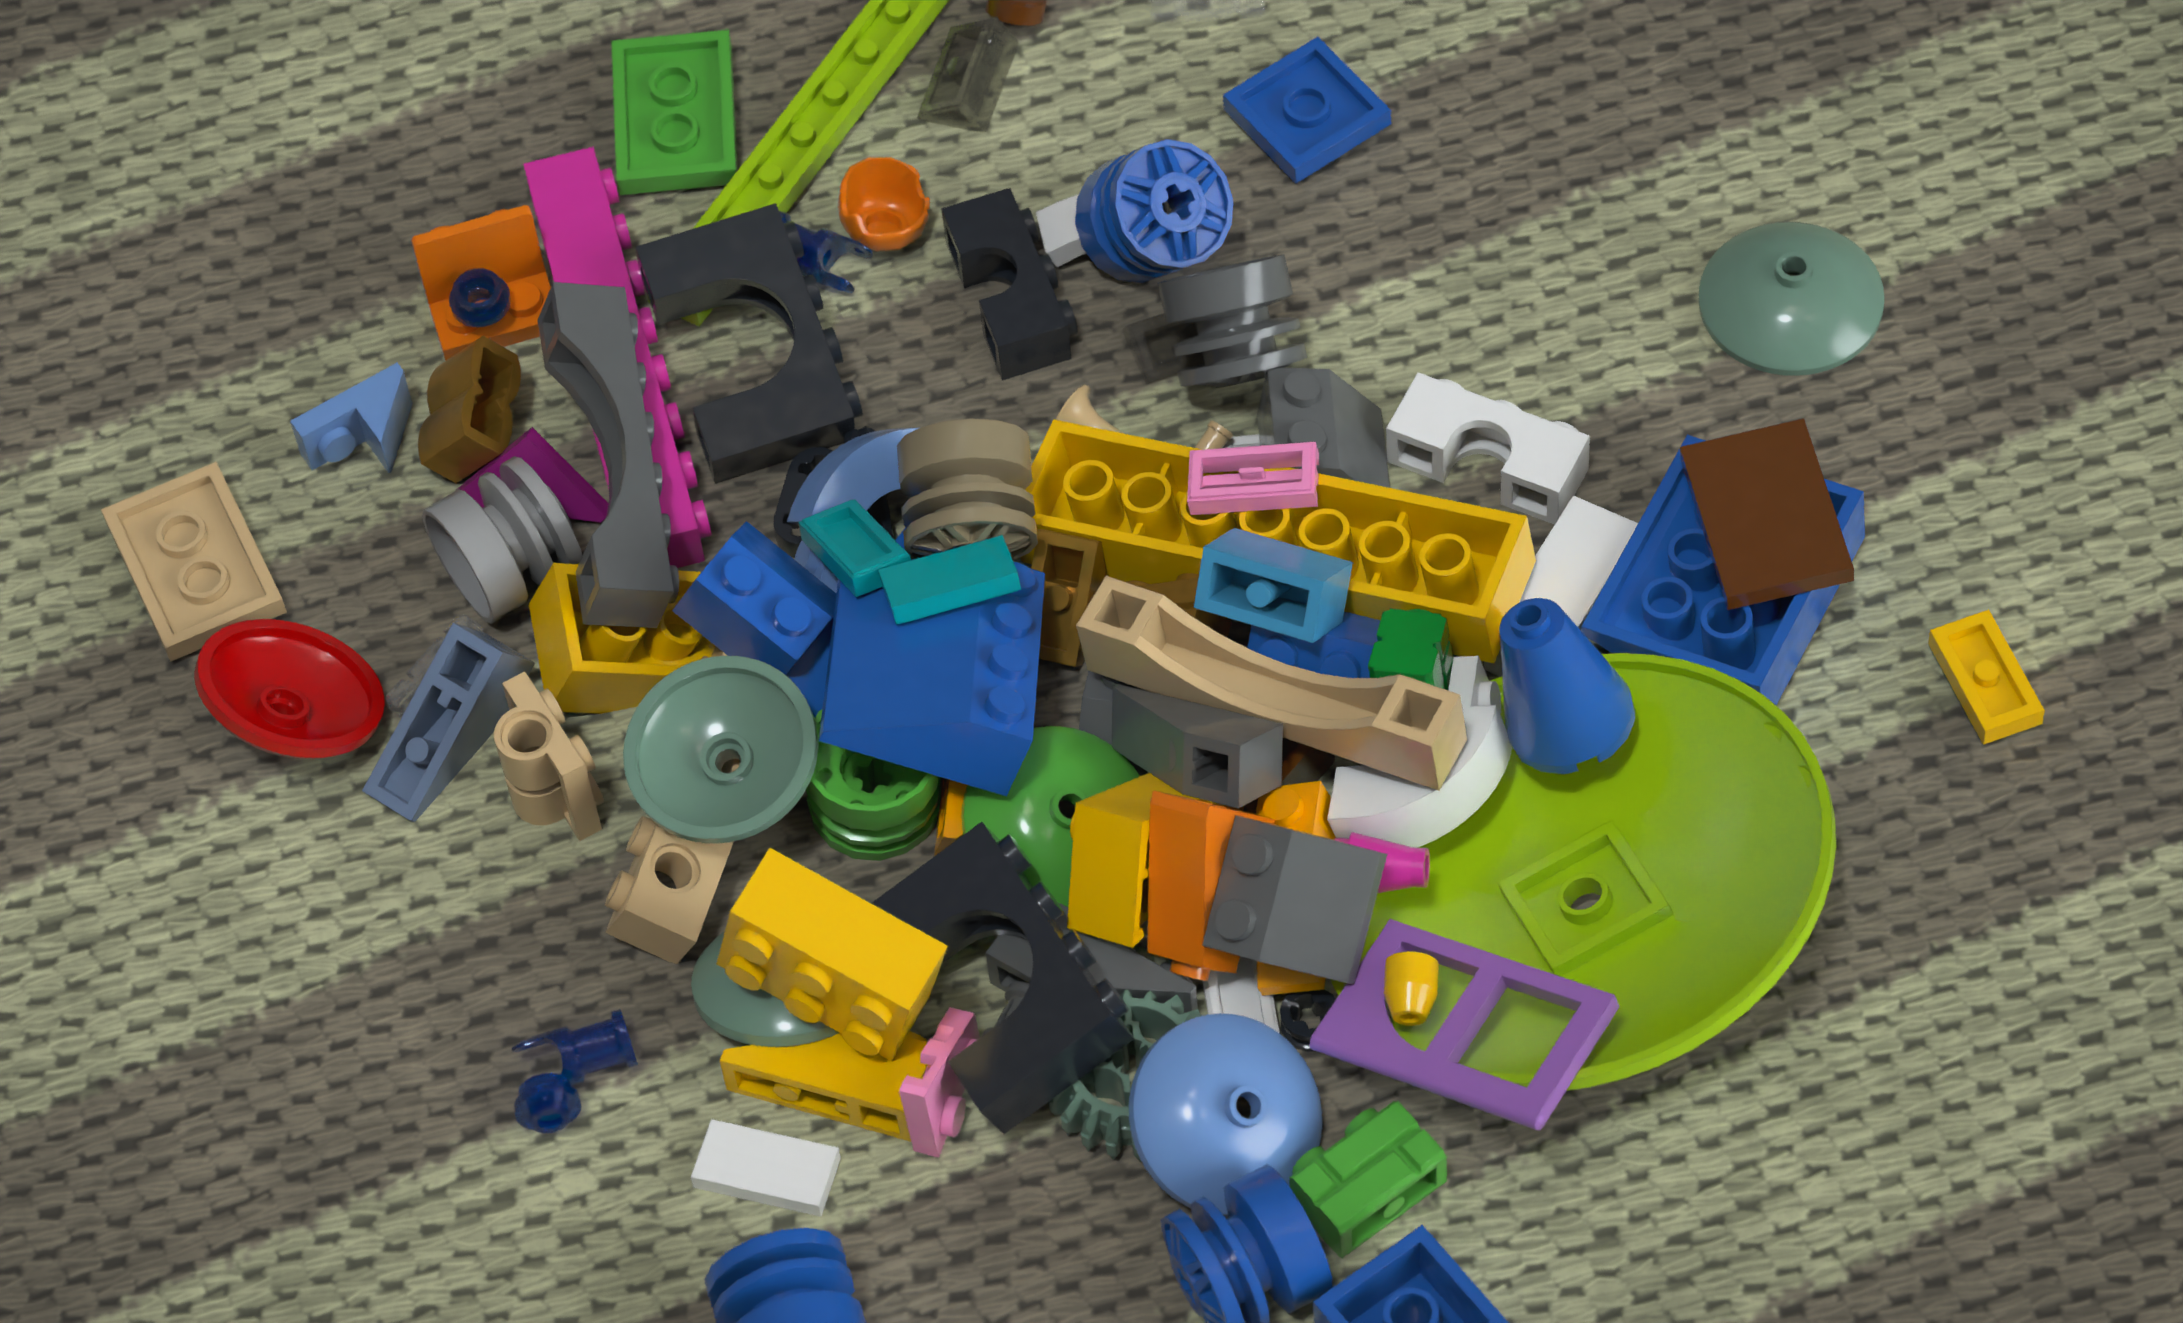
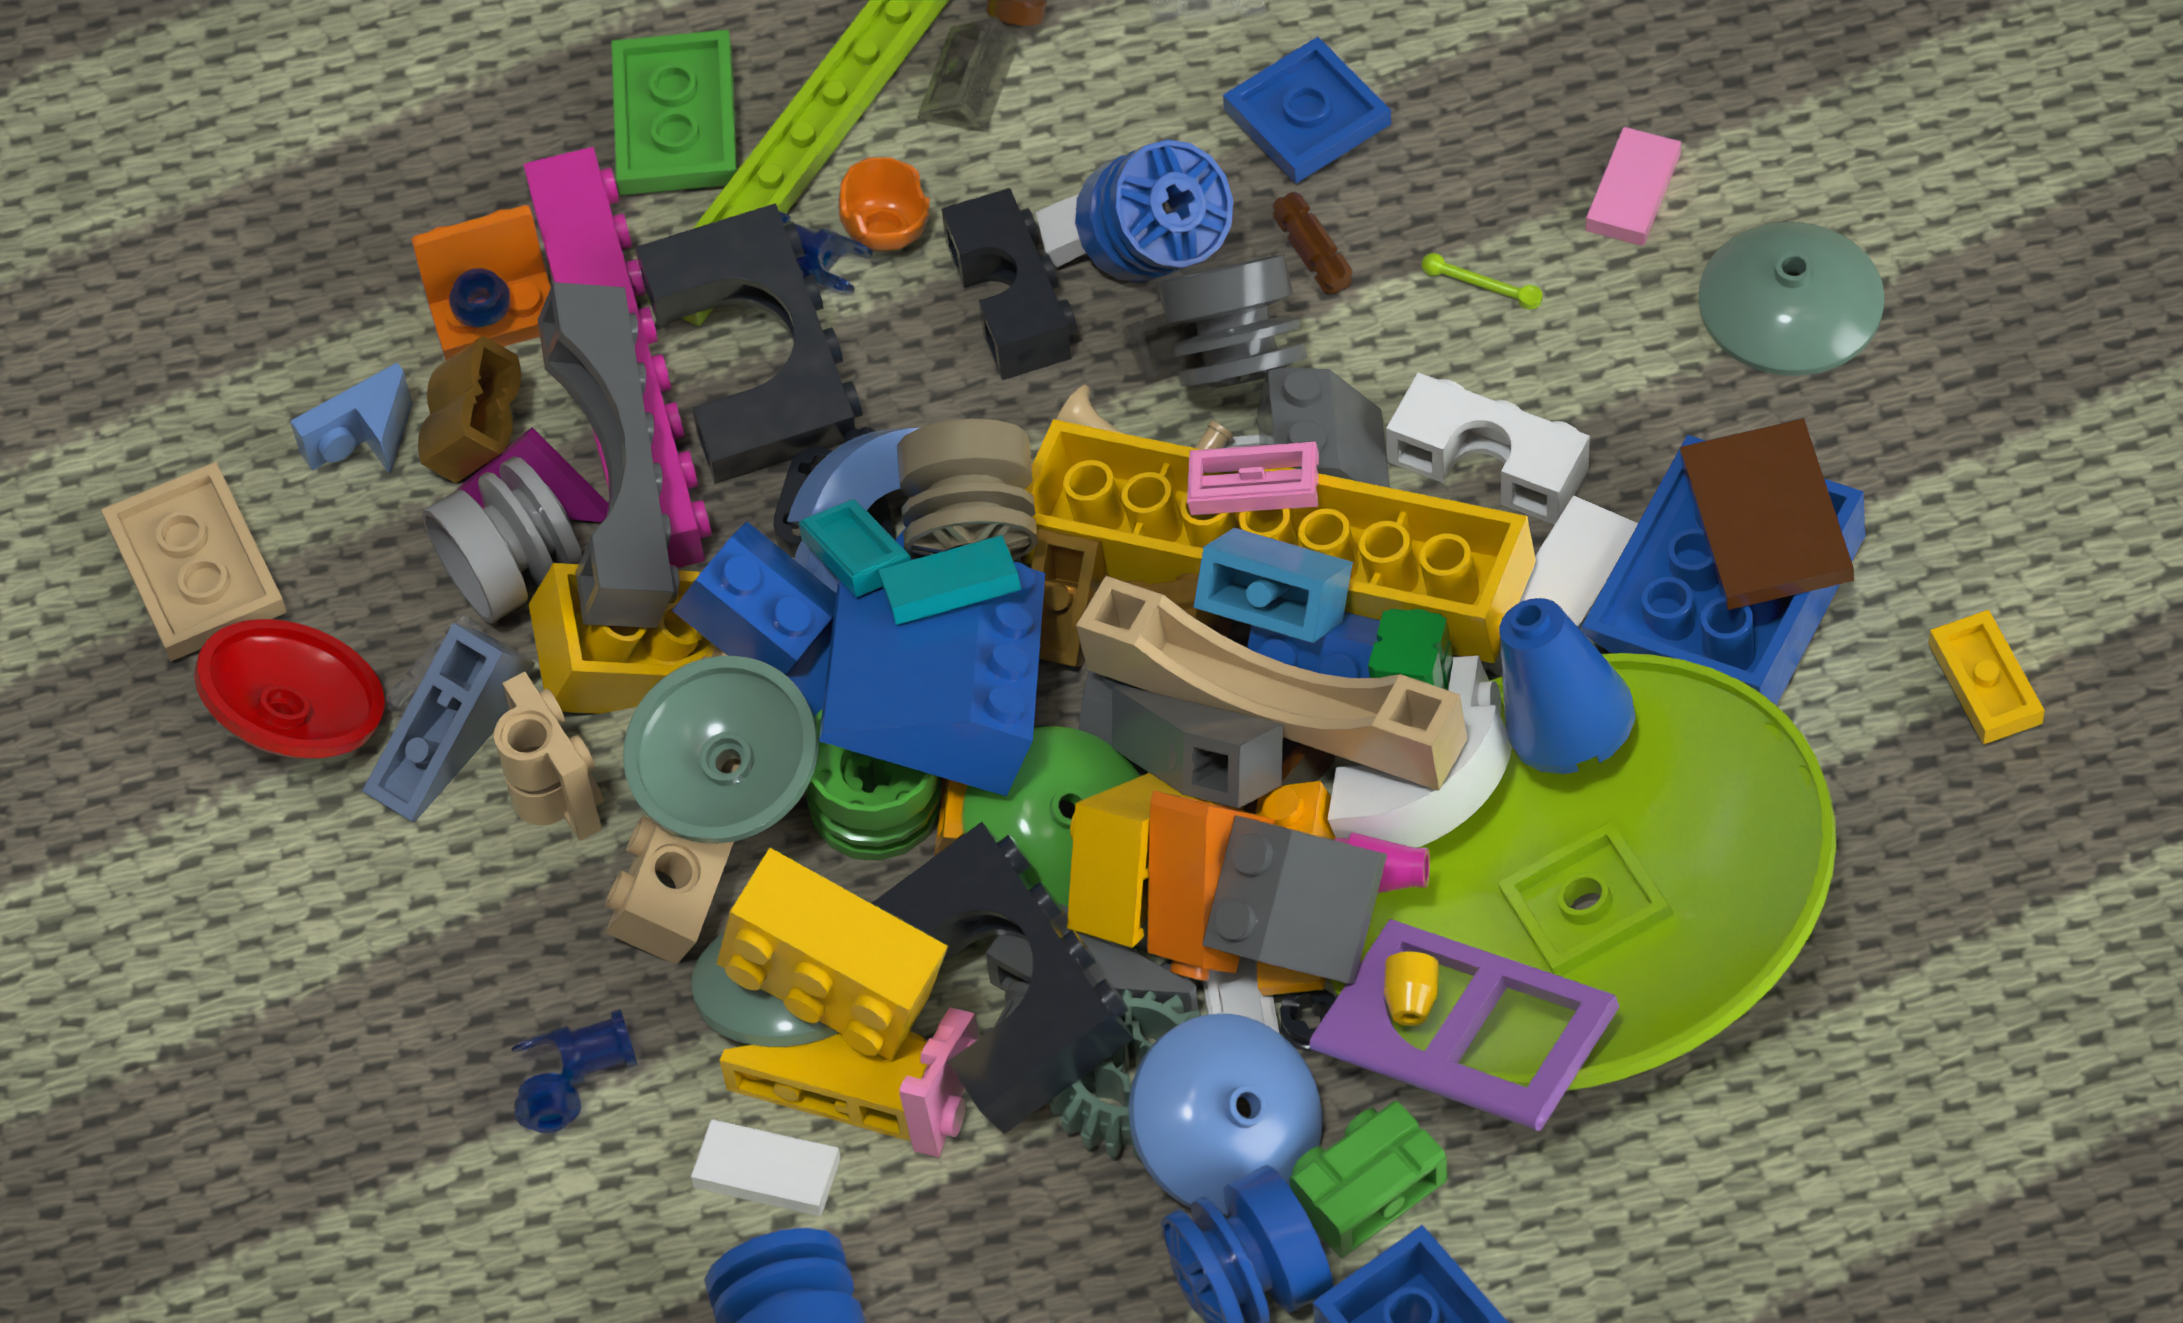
none -> reddish brown axle [1273,192,1353,295]
none -> lime hinge [1421,253,1543,310]
none -> bright pink tile [1586,127,1681,246]

